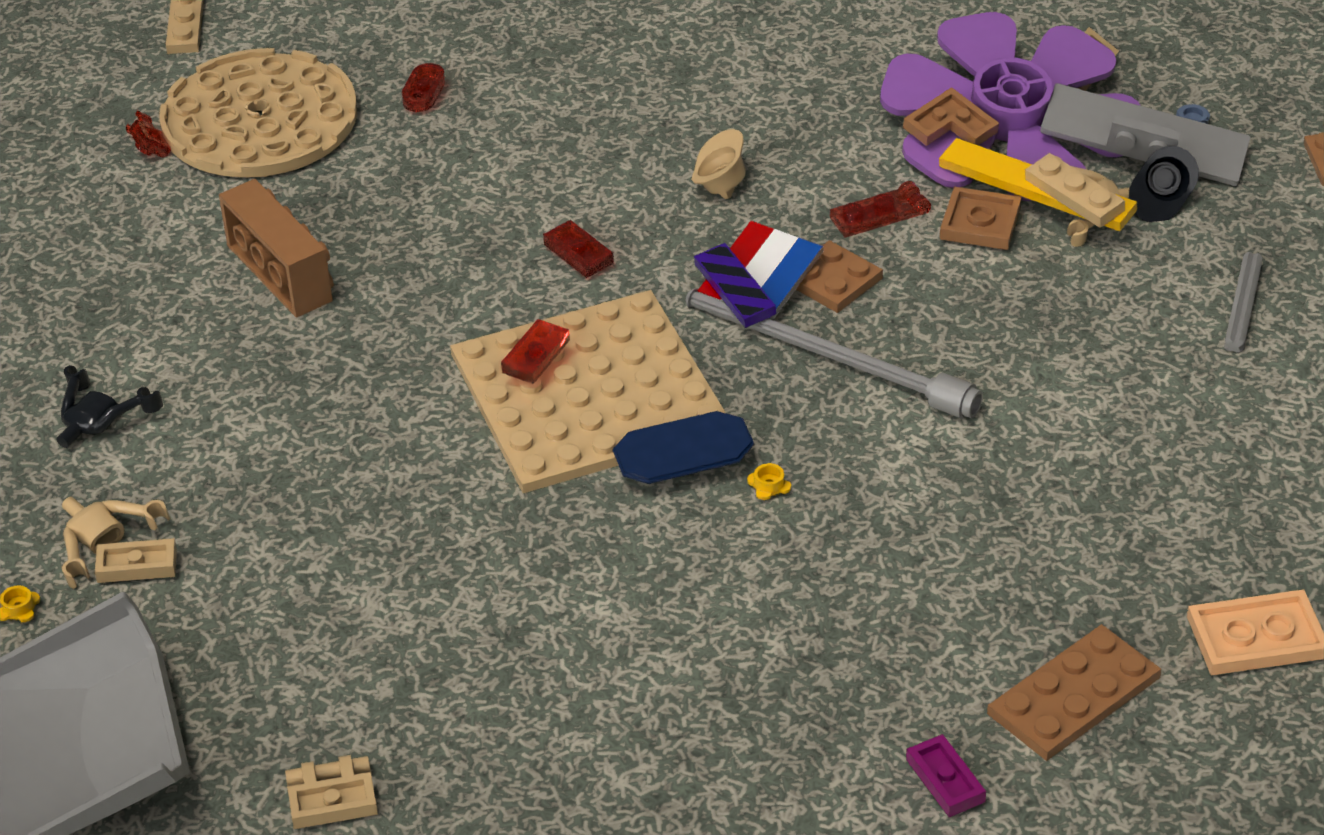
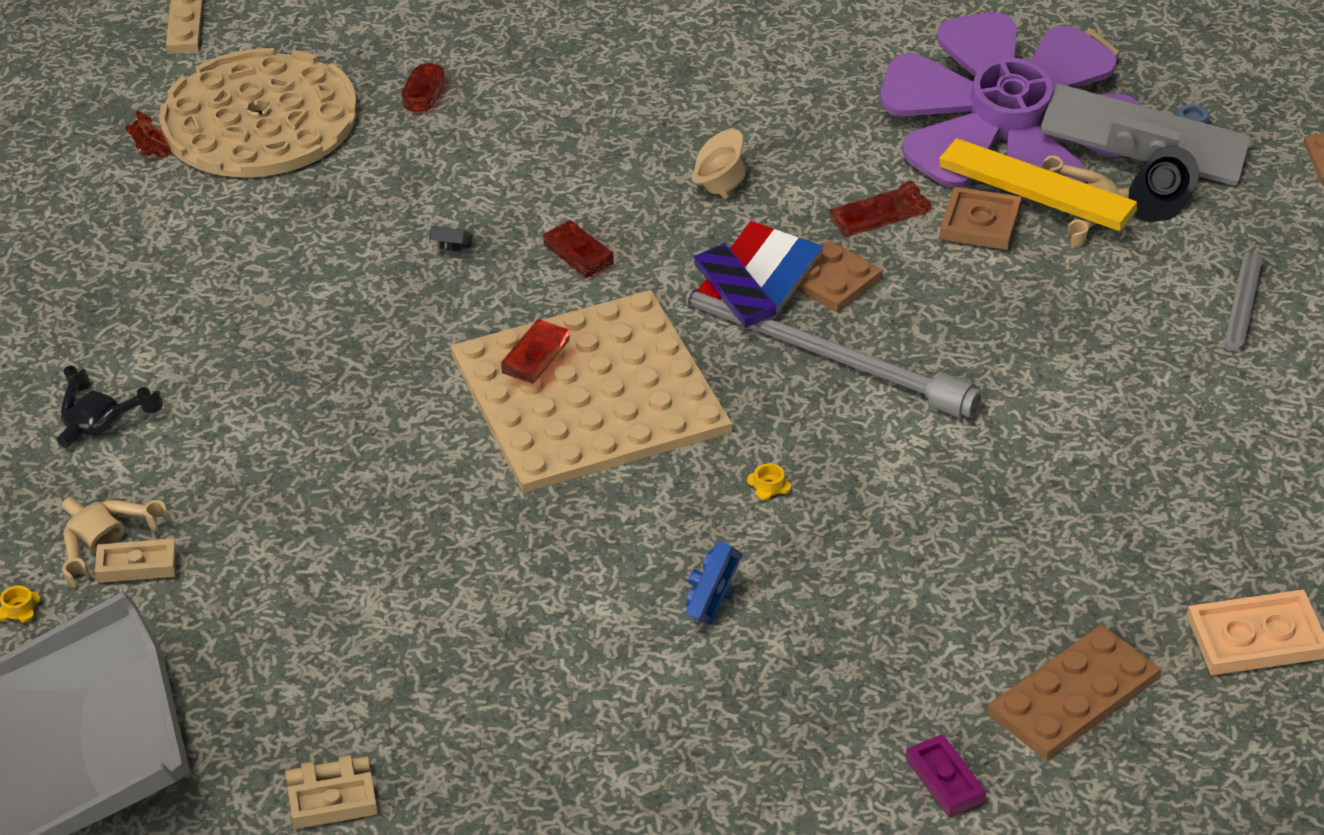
medium nougat brick [219,179,334,318] -> none
dark blue shield [613,411,754,484] -> none
medium nougat plate [903,87,999,146] -> none
tan plate [1025,153,1125,228] -> none
none -> black plate [429,226,473,252]
none -> blue plate [685,541,743,626]

